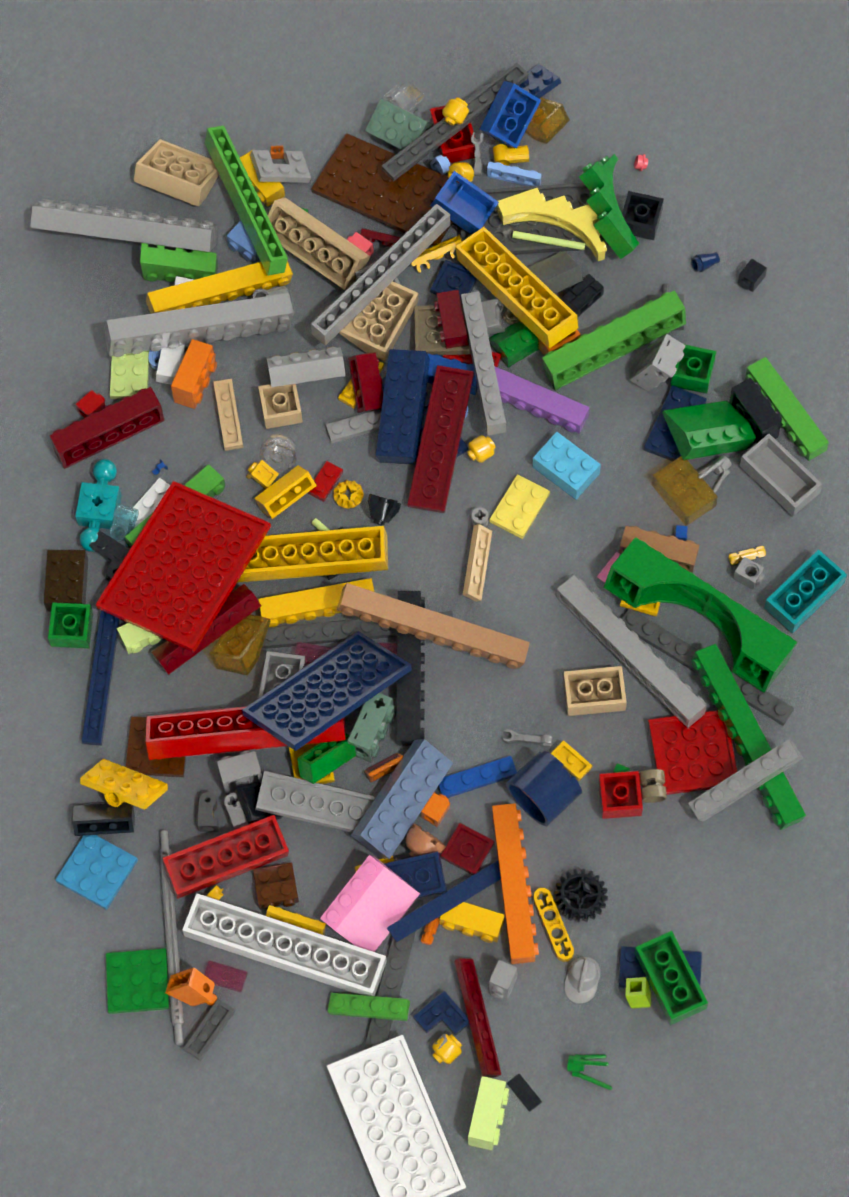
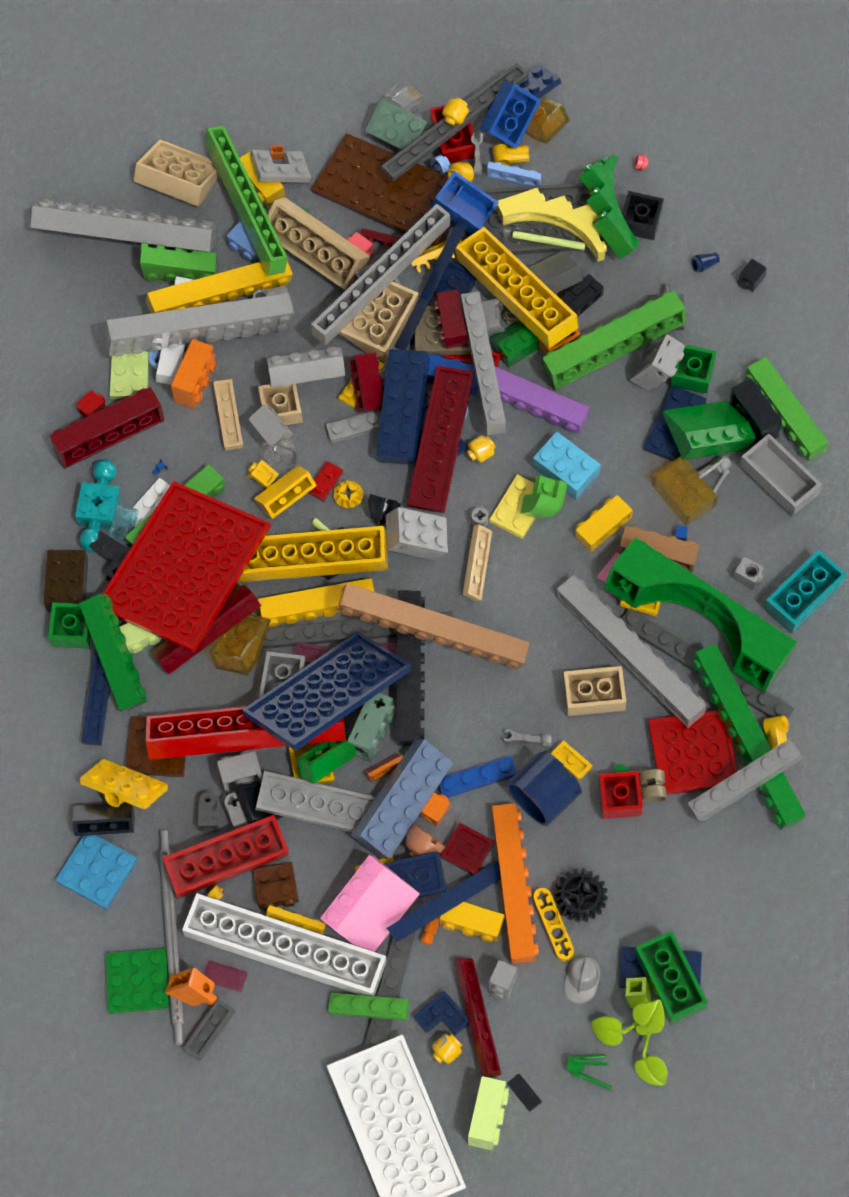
yellow axle [728,546,766,565] -> none
none -> green brick [79,594,148,711]
none -> light grey panel [249,404,293,446]
none -> light grey piece [386,507,448,561]
none -> dark blue sticker [395,219,469,350]
none -> bright green brick [520,475,568,519]
none -> yellow brick [575,495,633,553]
none -> lime plant [590,999,668,1086]
none -> yellow piece [764,715,789,749]

